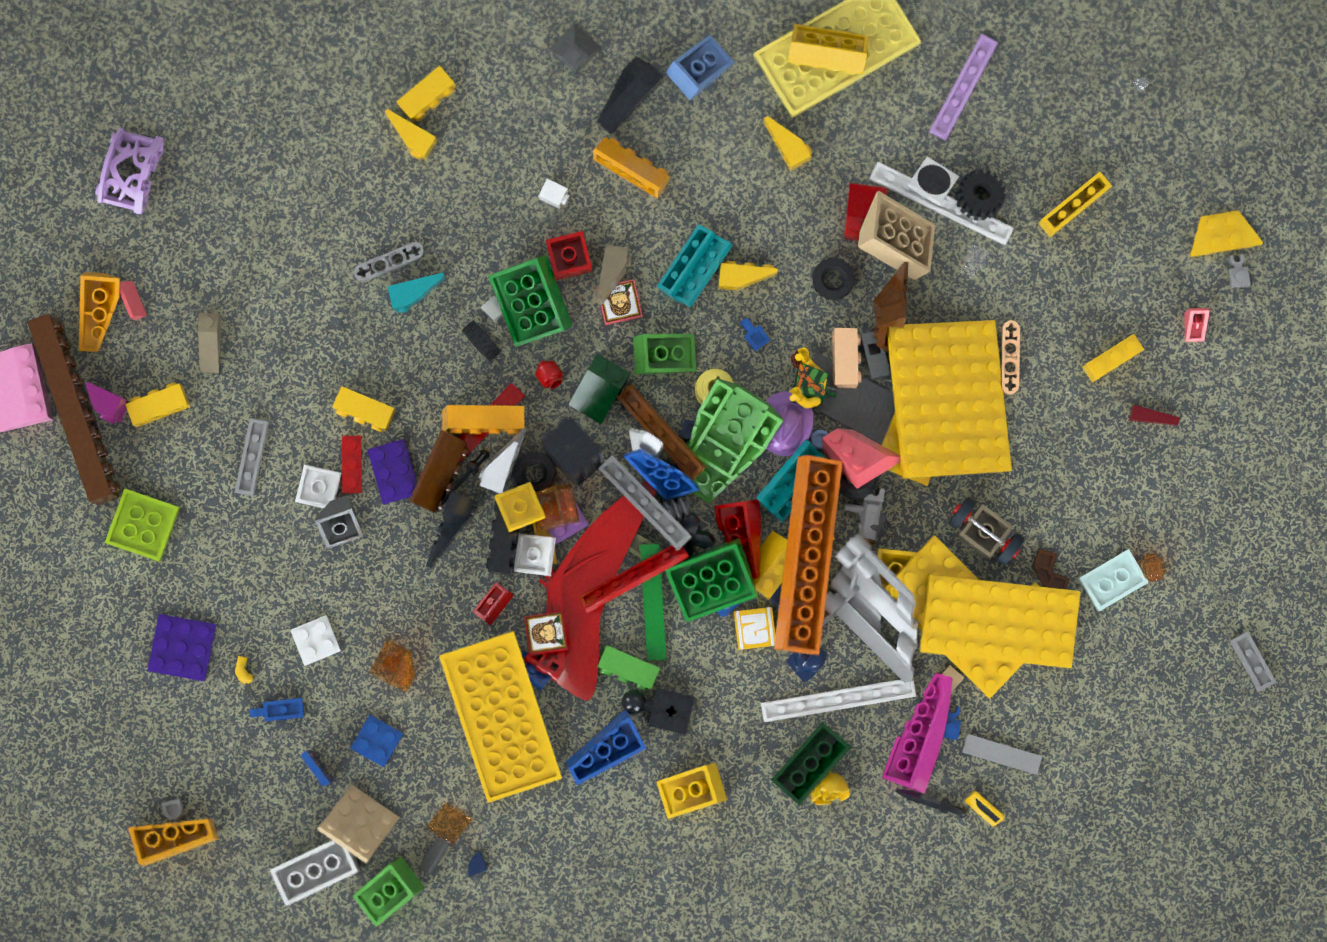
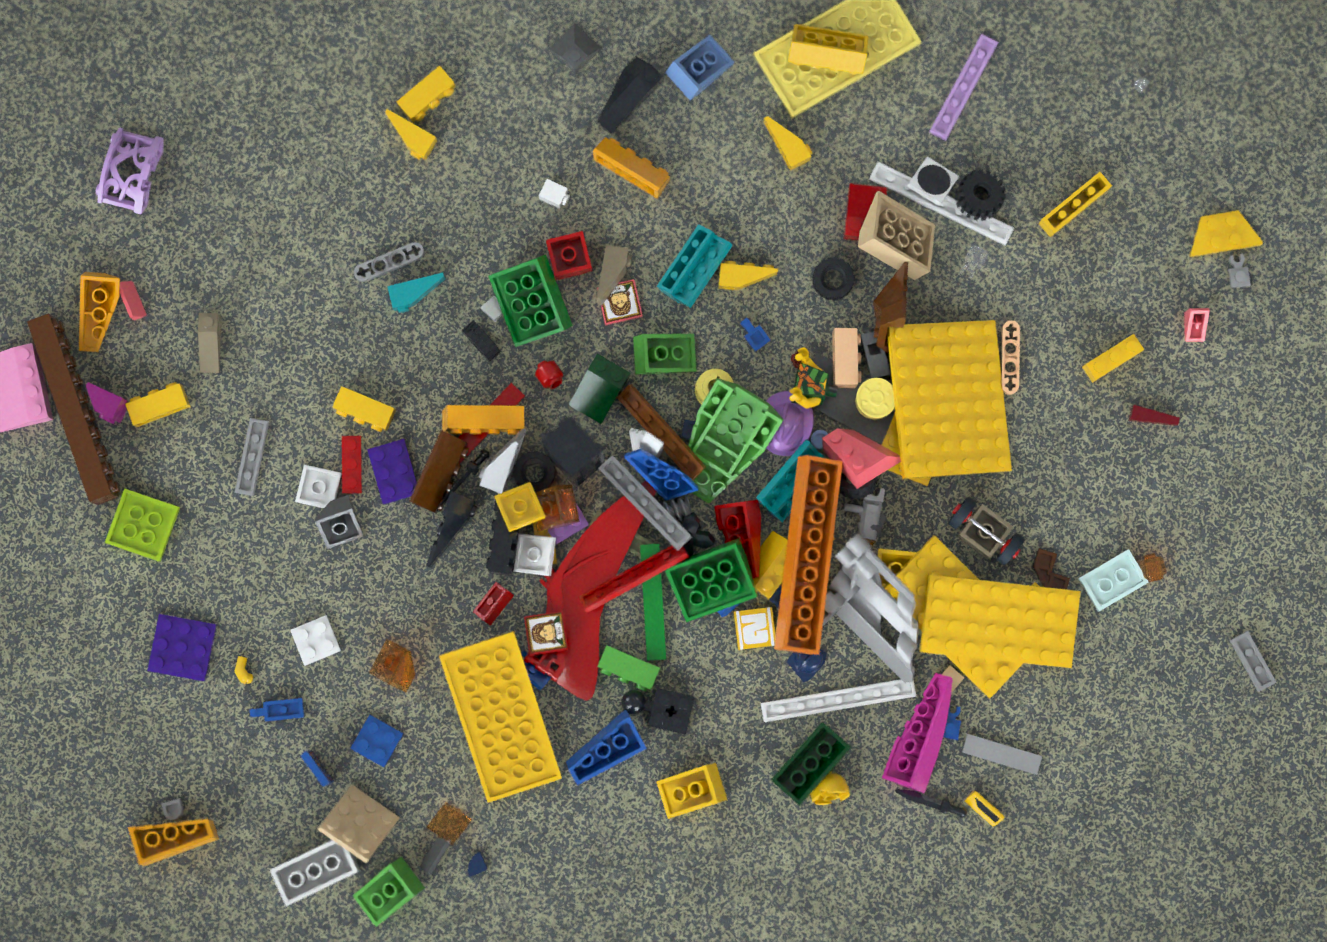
none -> light yellow wheel [855,378,895,420]

